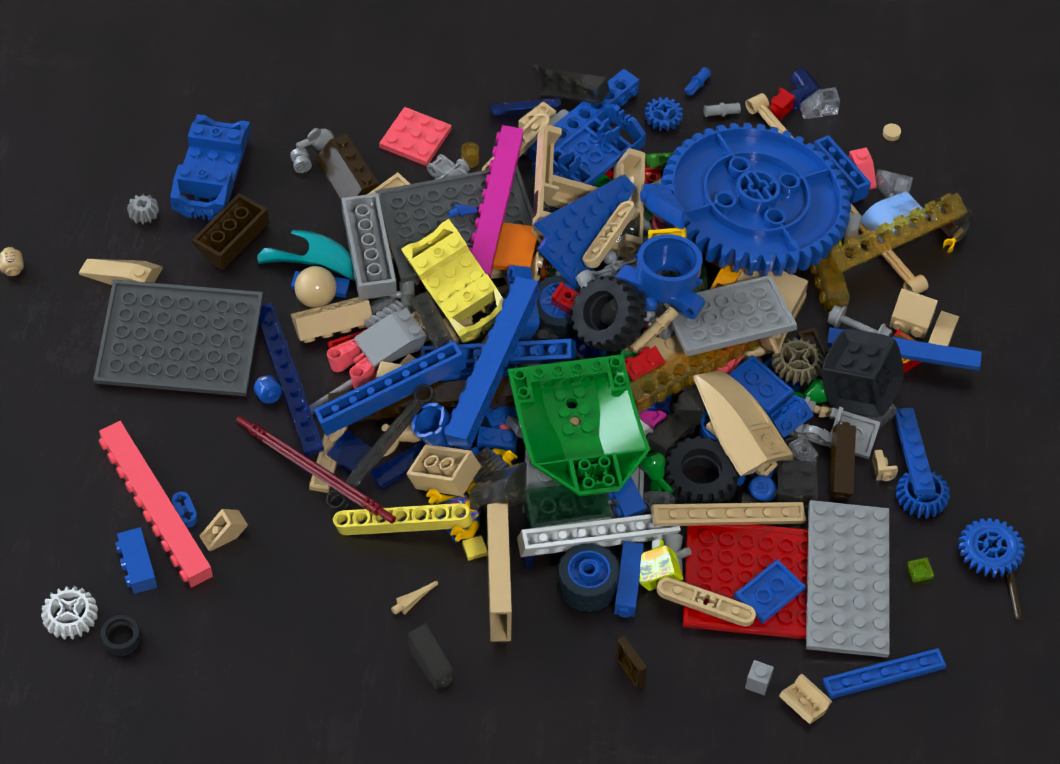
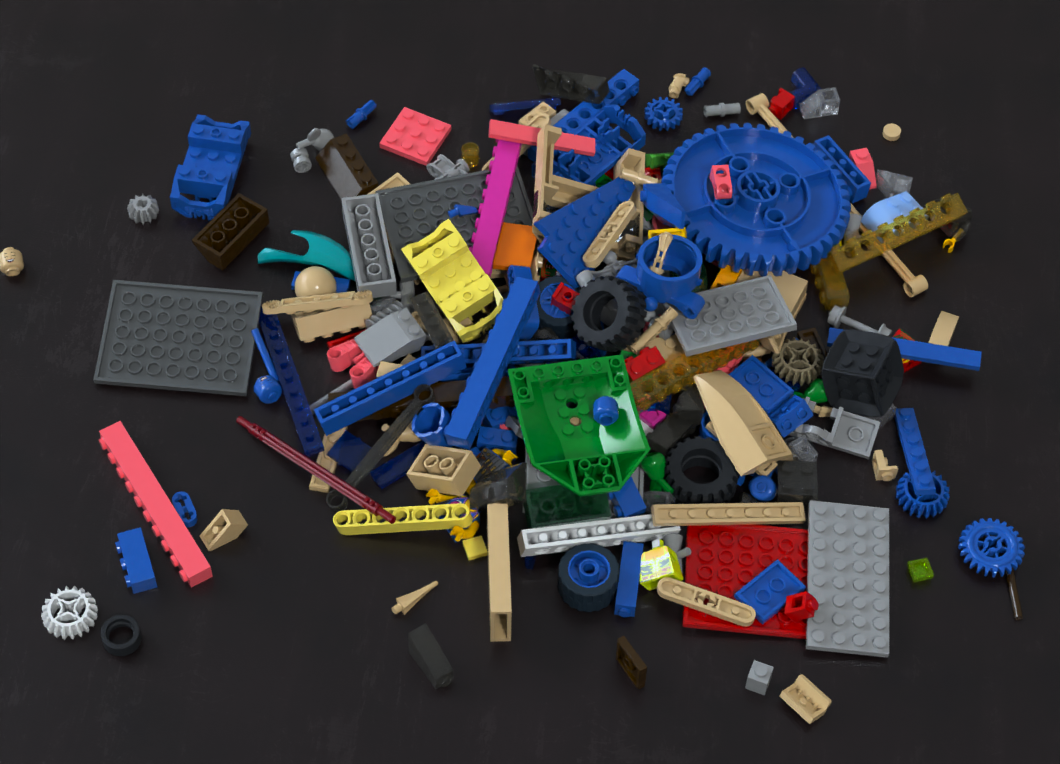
tan wedge [79,259,163,285] -> none
blue tile [822,648,946,699] -> none
dark brown brick [829,422,856,499] -> none
tan slope [889,288,938,339] -> none
none -> blue bar [251,328,280,382]
none -> tan plate [262,290,373,314]
none -> blue axle [346,100,377,129]
none -> coral tile [489,119,595,156]
none -> blue head [593,396,619,426]
none -> tan pin [620,167,658,186]
none -> tan piece [649,232,673,275]
none -> tan arm [668,73,690,98]
none -> coral leg [709,165,732,200]
none -> red brick [784,591,819,623]

